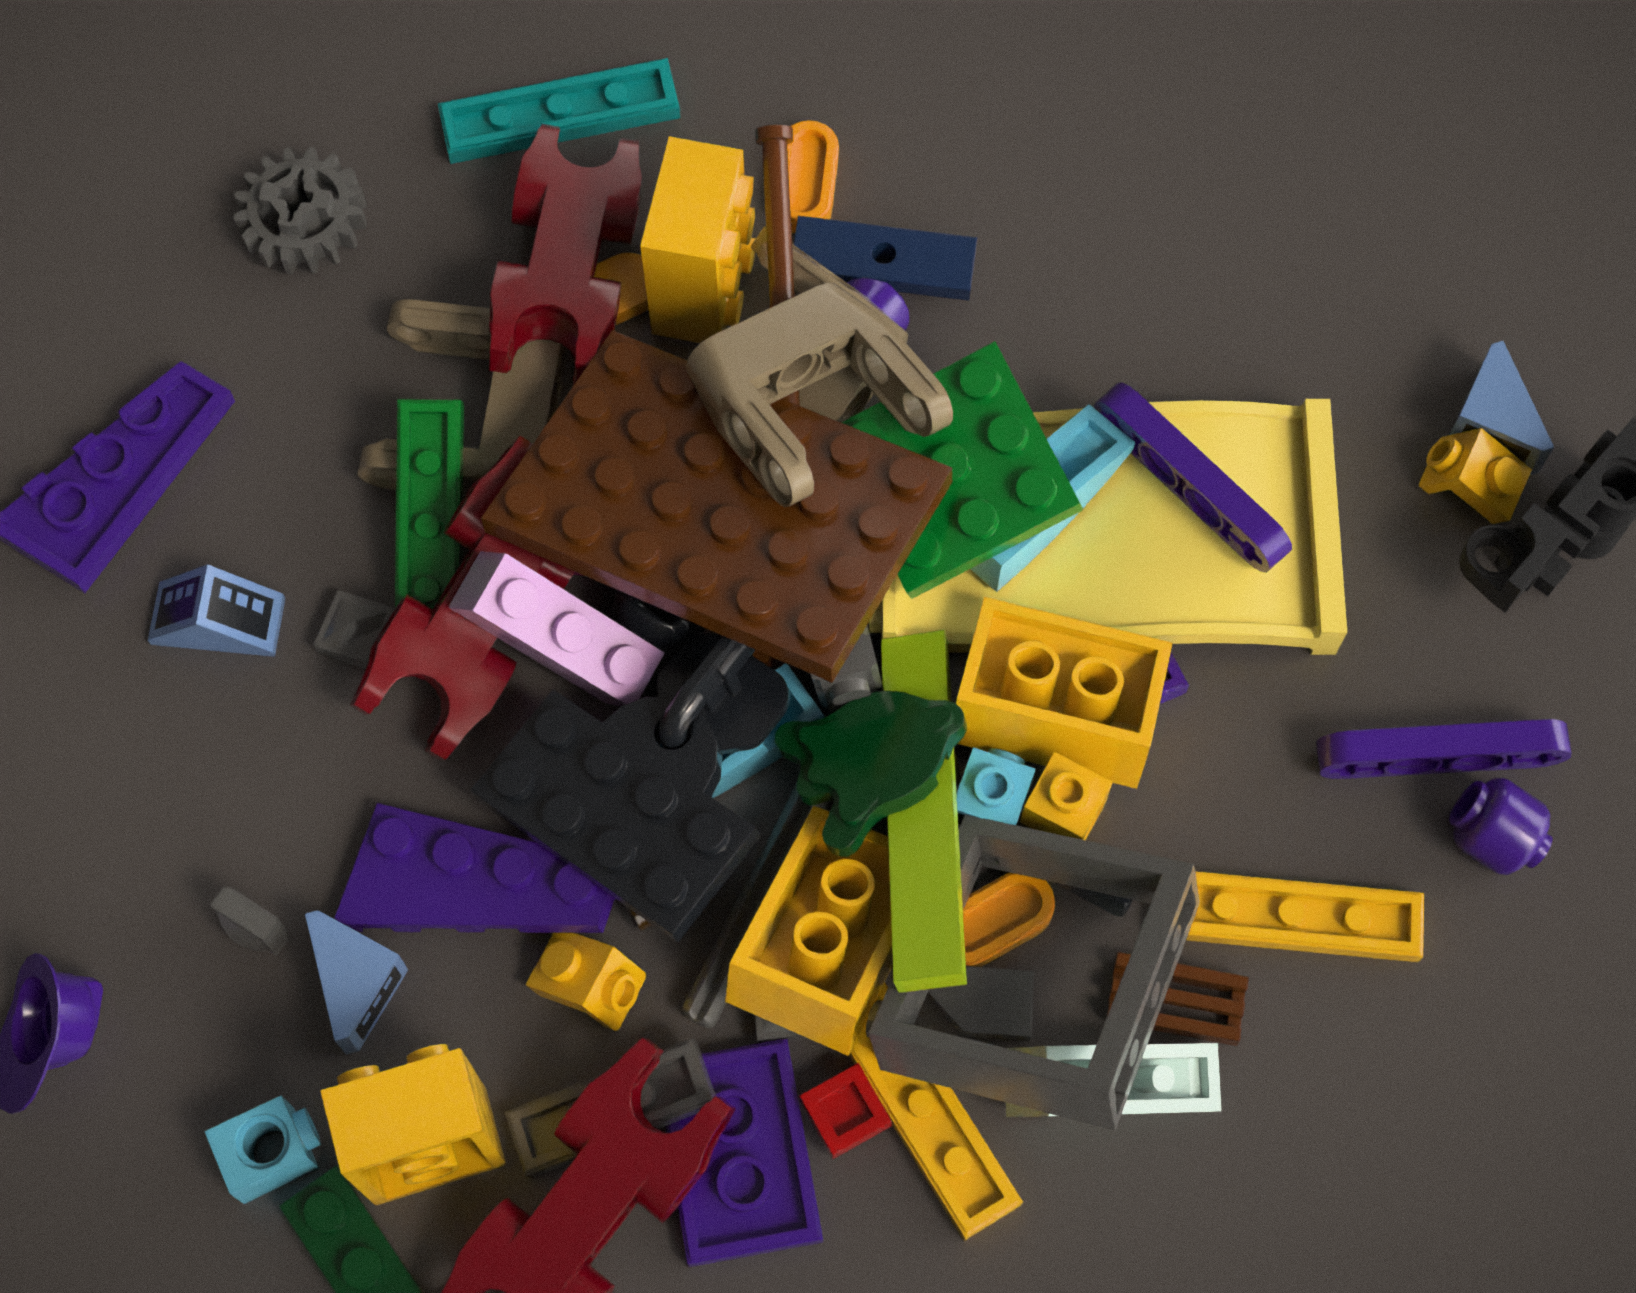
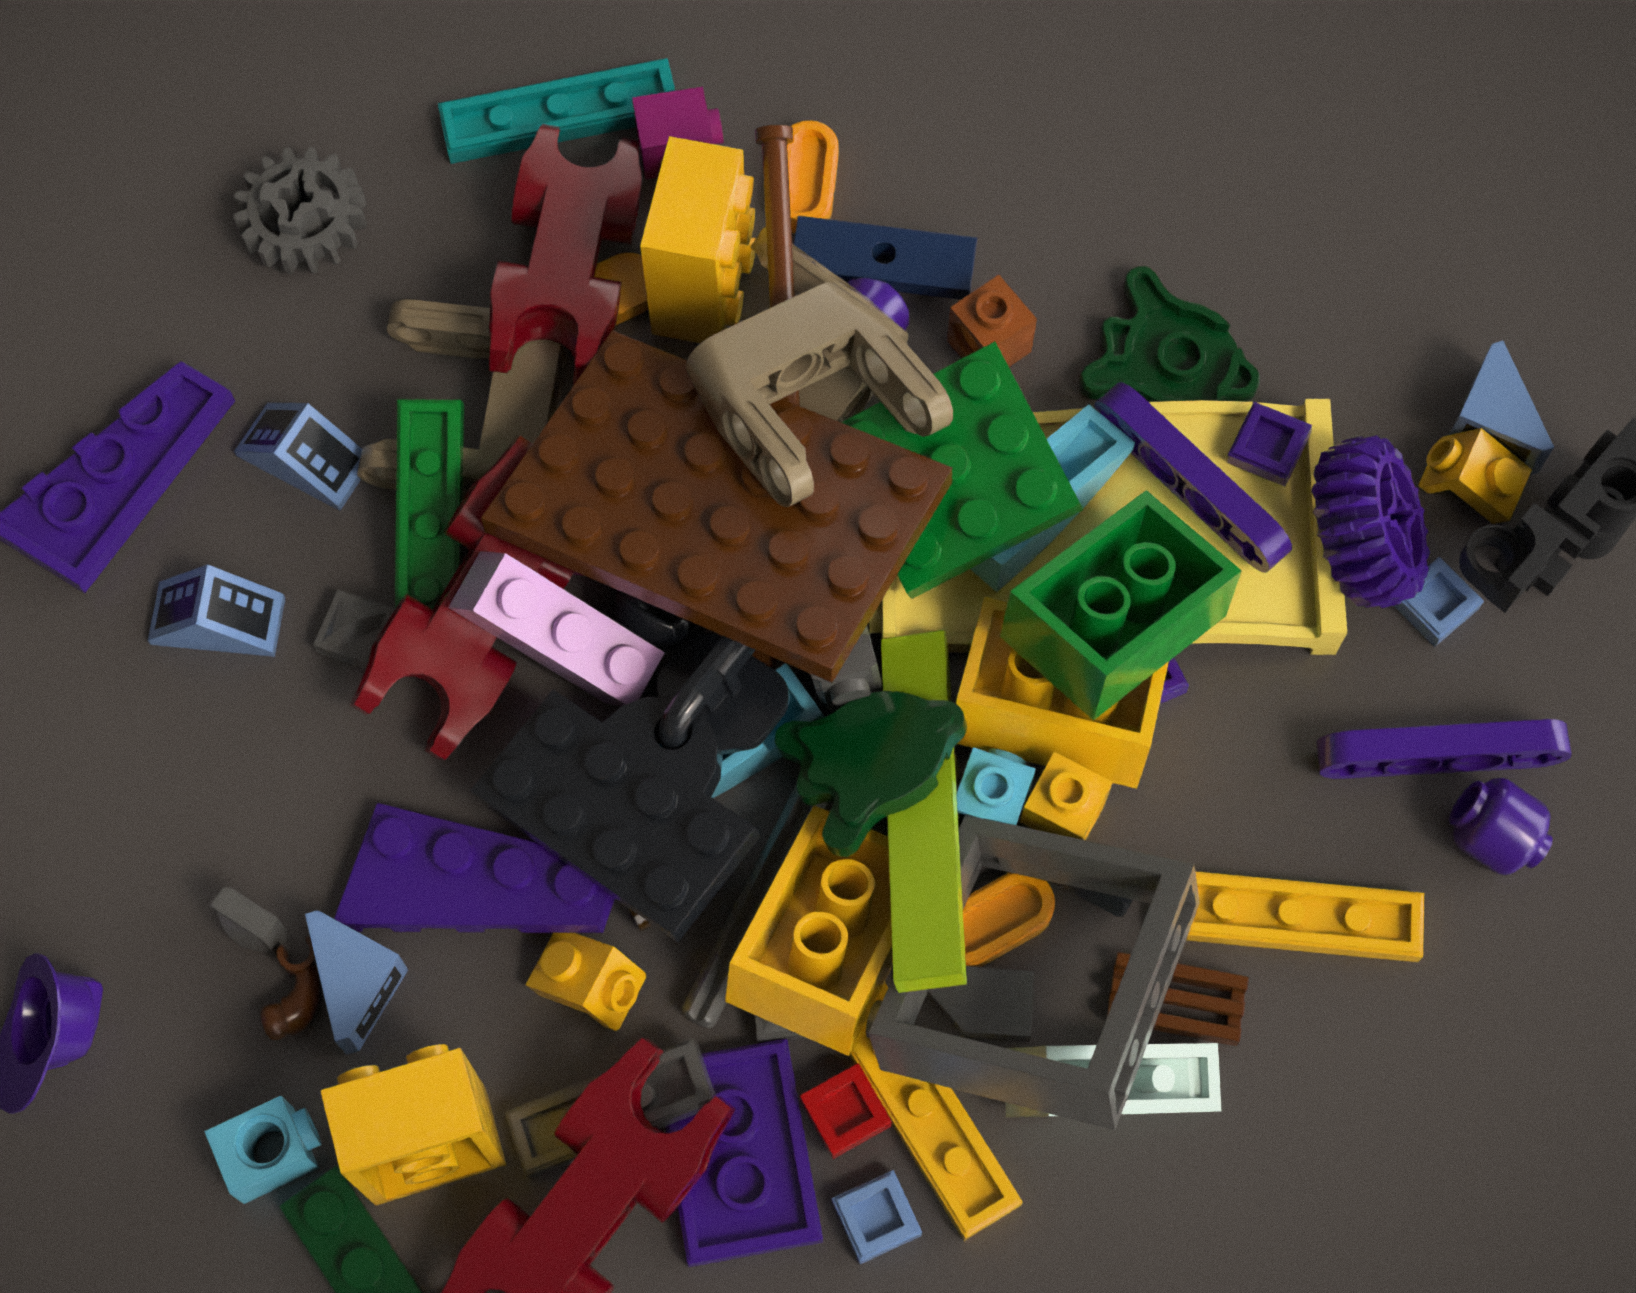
none -> medium blue slope [234,402,362,511]
none -> reddish brown arm [260,936,322,1040]
none -> magenta brick [632,86,724,179]
none -> medium blue tile [831,1170,922,1264]
none -> dark orange brick [947,275,1037,367]
none -> green brick [1000,490,1242,721]
none -> dark green tile [1079,266,1260,402]
none -> dark purple tile [1227,402,1312,487]
none -> dark purple gear [1311,435,1430,608]
none -> medium blue tile [1394,557,1484,647]

